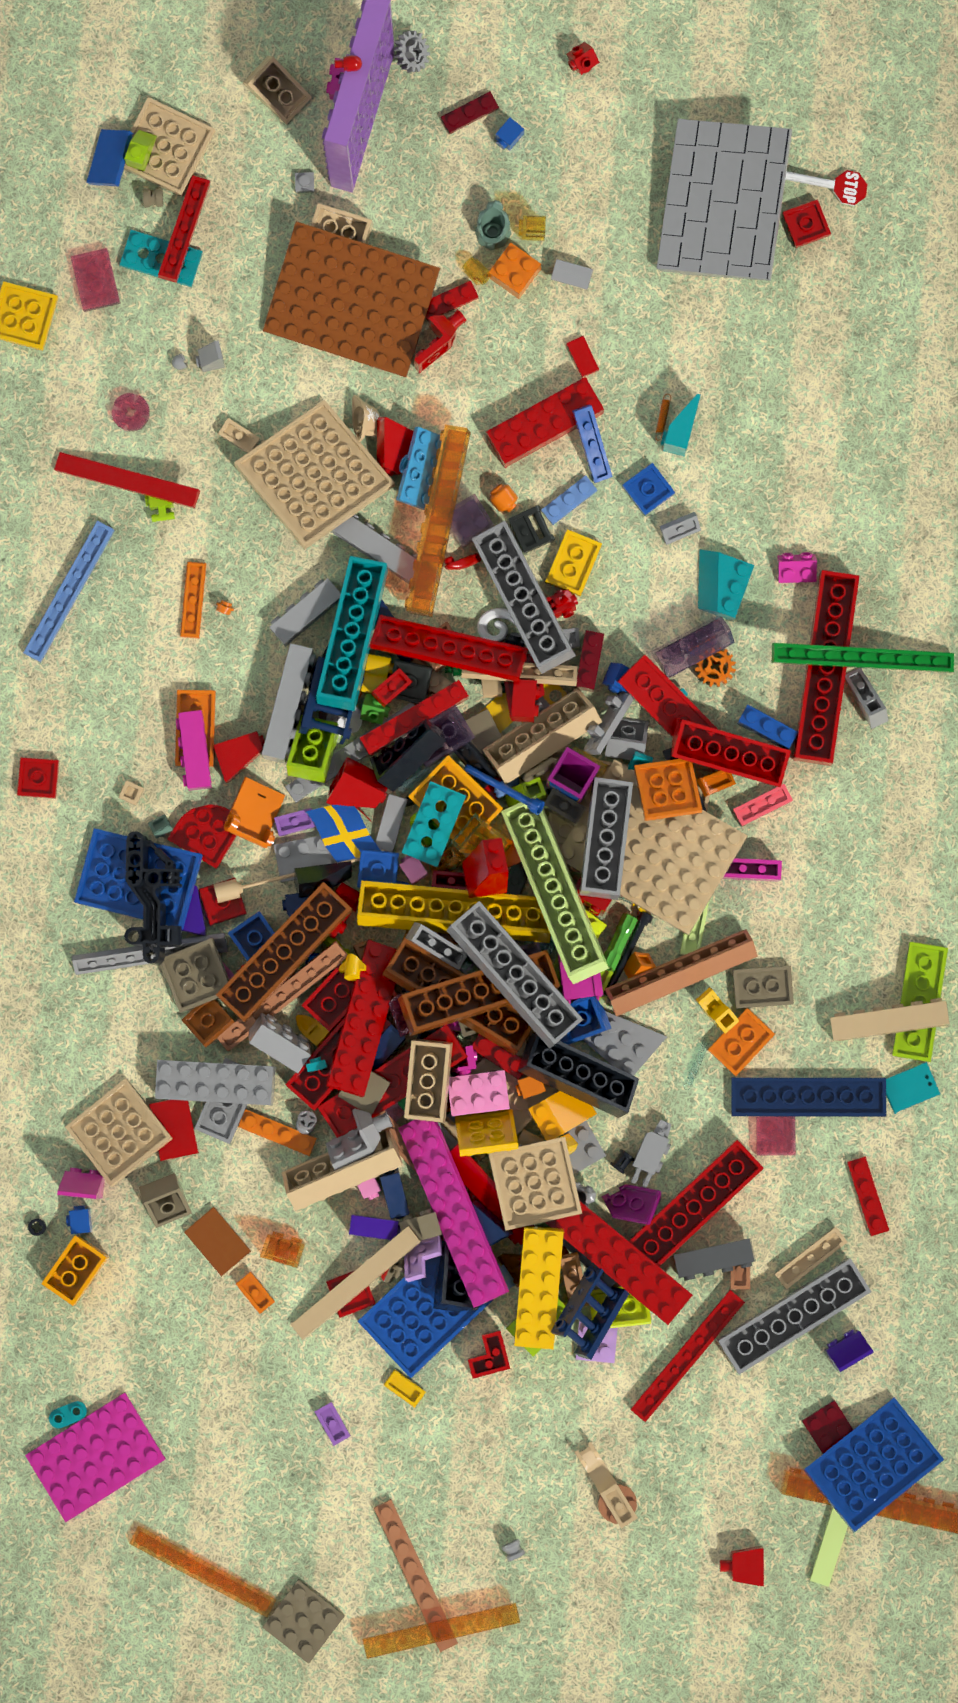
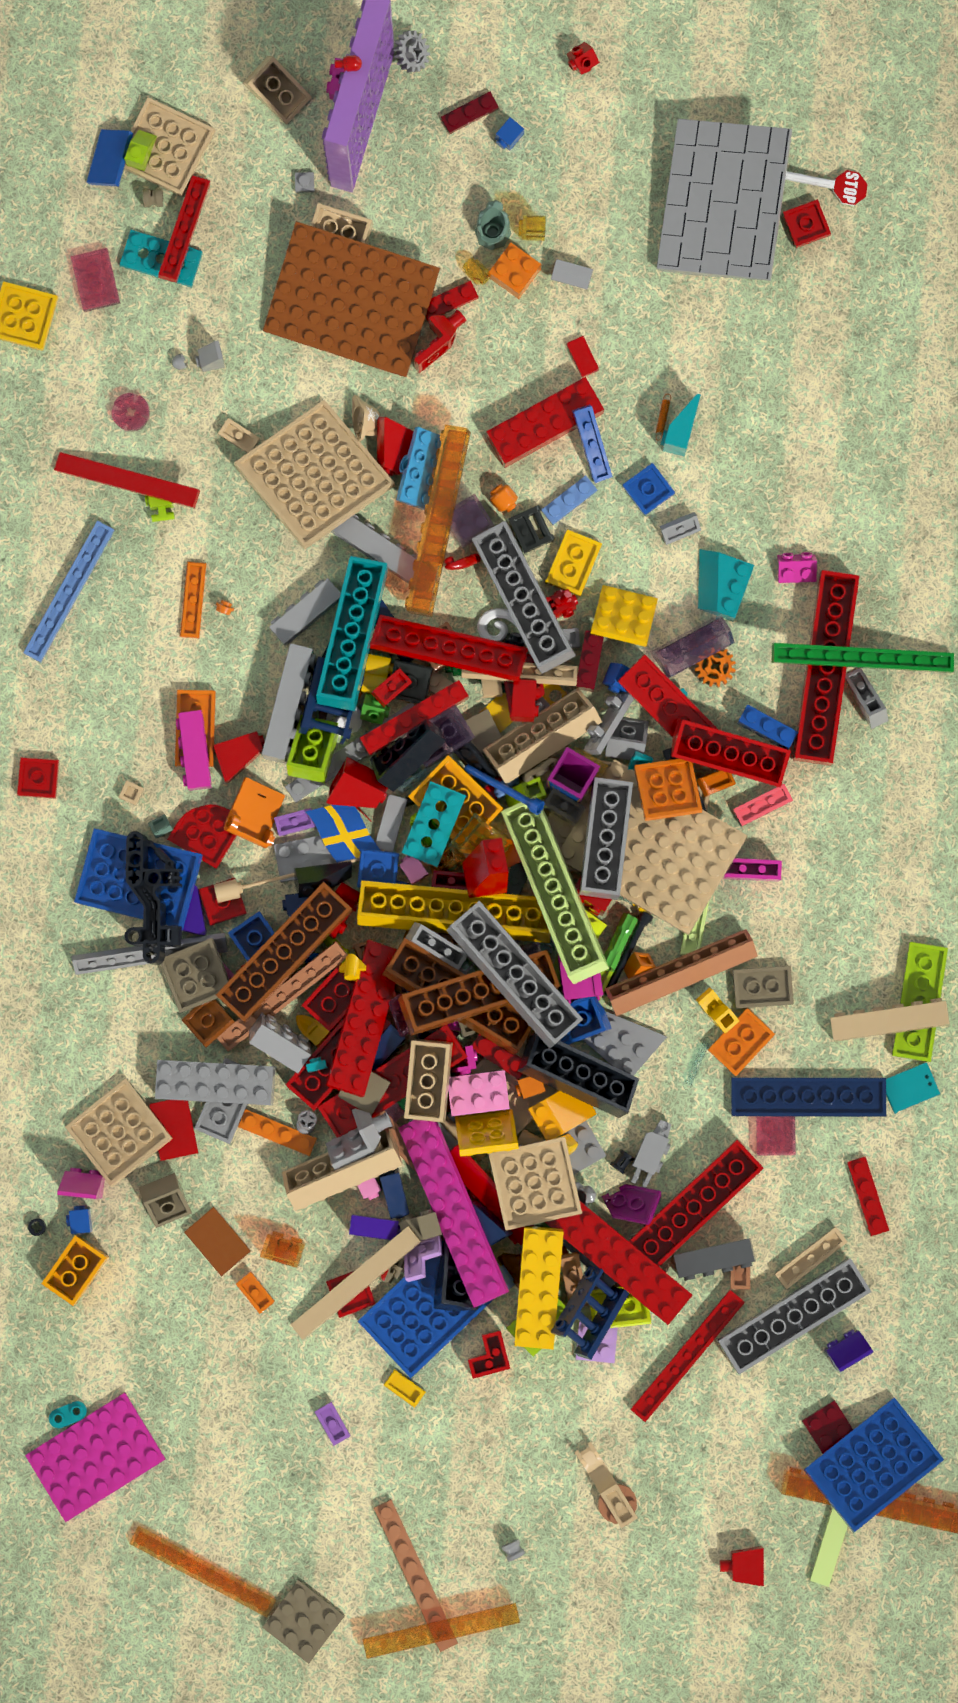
none -> yellow plate [591,585,658,647]

